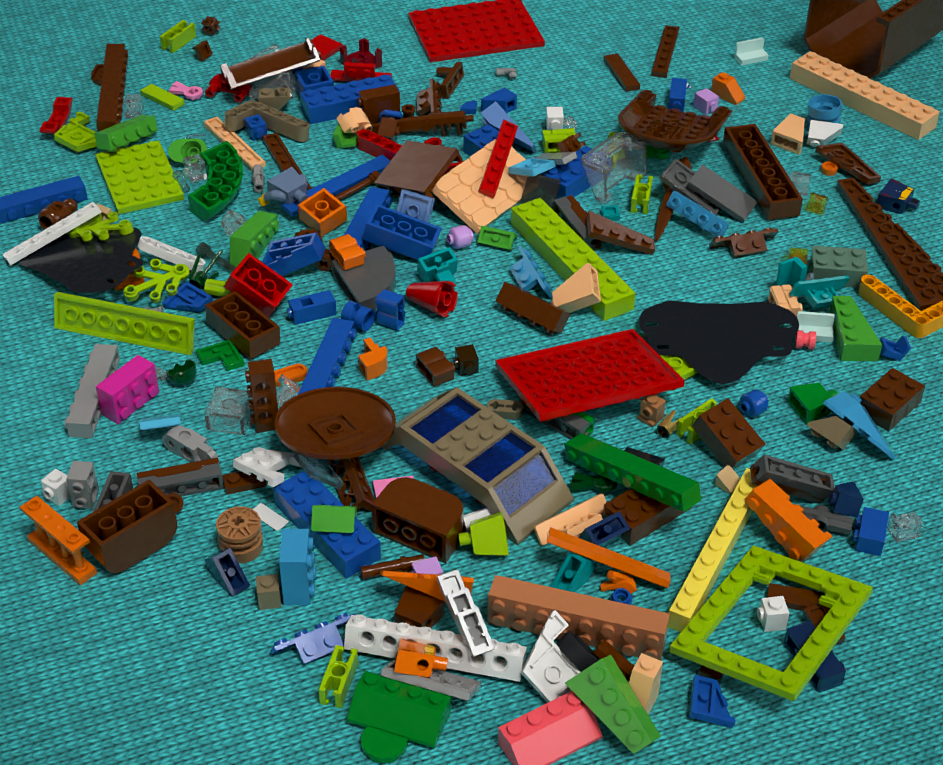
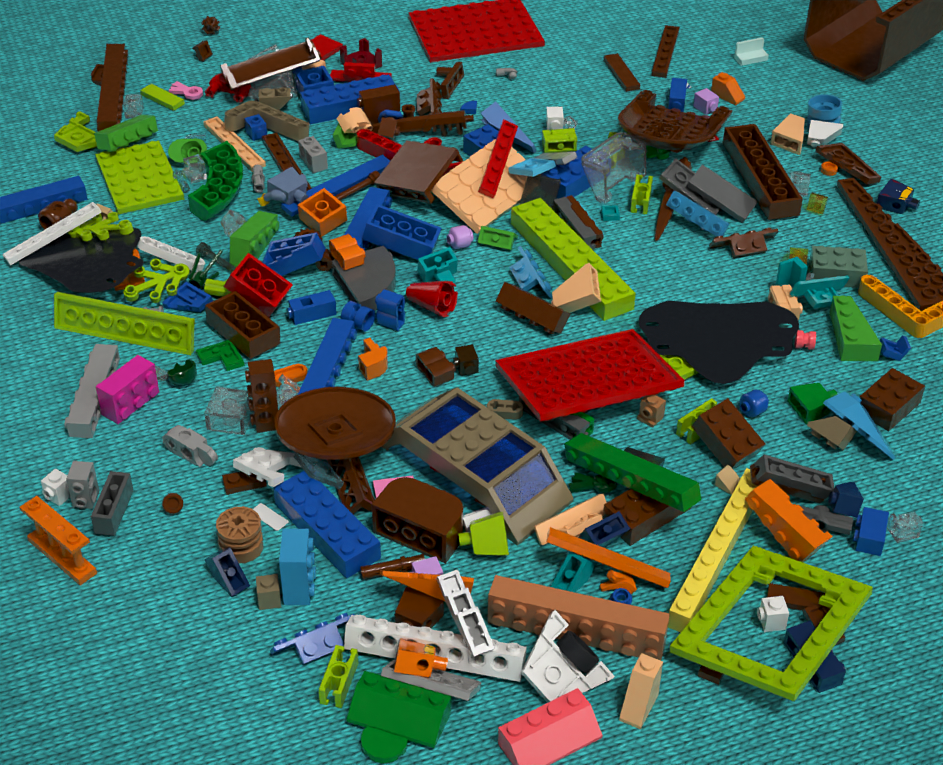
red slope [39,97,73,133] -> none
reddish brown brick [77,480,177,573] -> none
dark grey piece [137,457,224,497] -> none
medium azure tile [140,414,181,430] -> none
lime piece [160,20,196,53] -> none
bright green panel [311,505,357,533] -> none
medium blue tile [397,189,435,223] -> none
blue slope [481,87,517,113] -> none
reddish brown hinge [557,132,586,152] -> none
bright green wedge [565,655,661,754] -> none
reddish brown wing [586,211,655,255] -> none
reddish brown tile [593,639,634,682] -> none
pearl gold piece [657,410,682,438] -> none
blue wing [689,675,735,728] -> none
light nougat brick [790,51,940,140] -> none
light aqua panel [795,311,835,342] -> none
none -> light grey brick [298,136,328,173]

